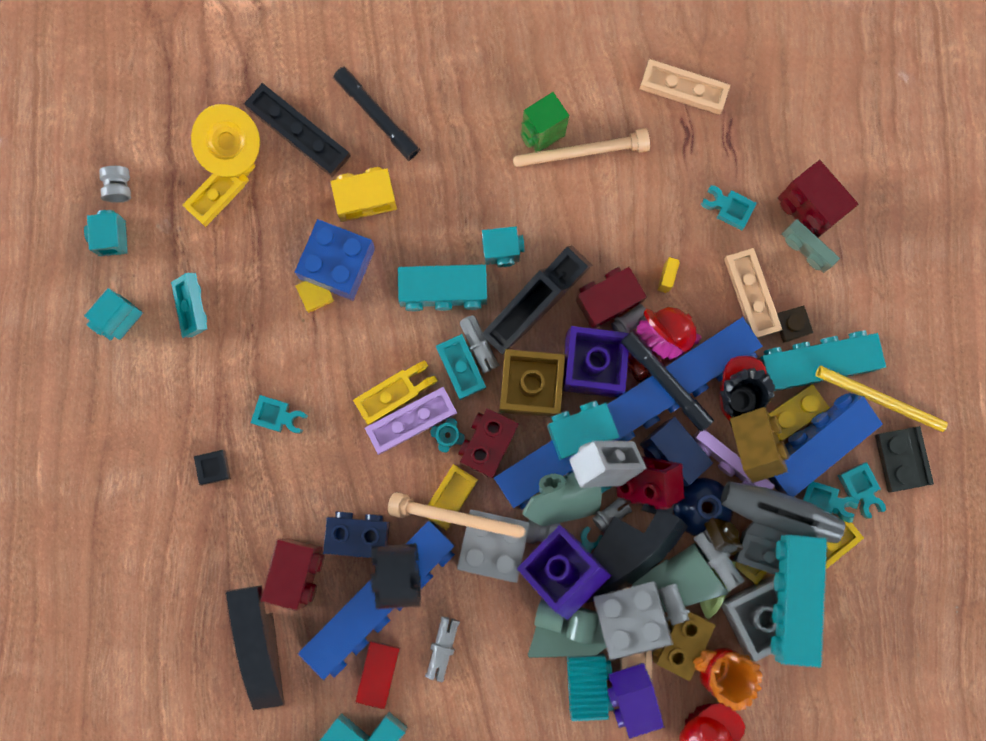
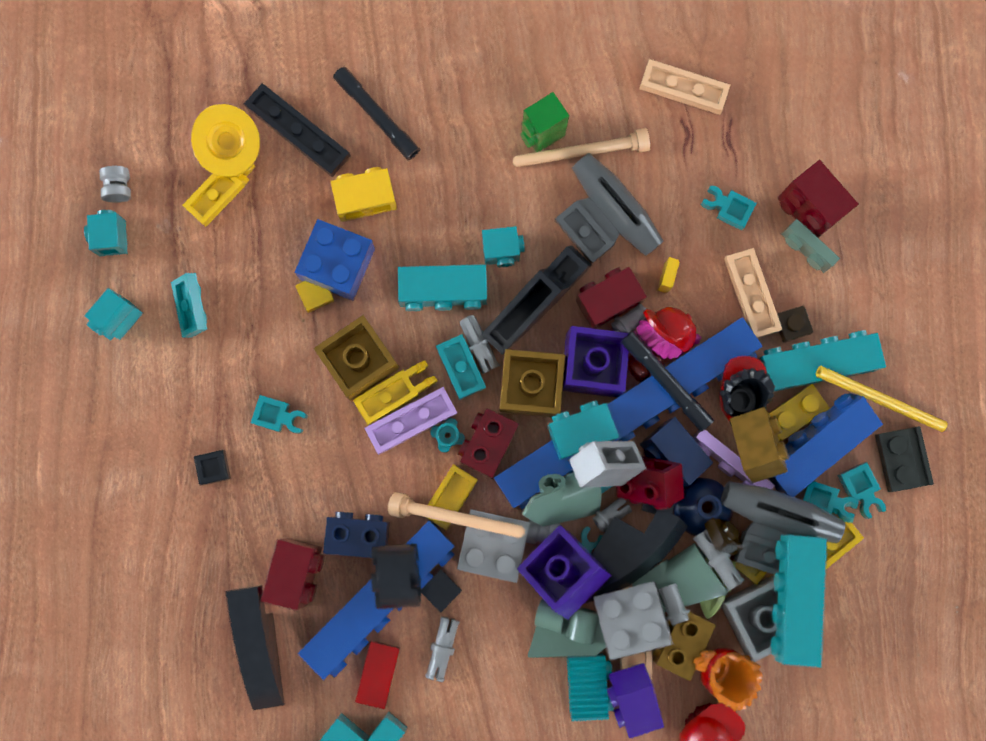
none -> pearl gold brick [313,315,399,401]
none -> black tile [421,569,462,613]
none -> dark grey plate [555,153,664,264]

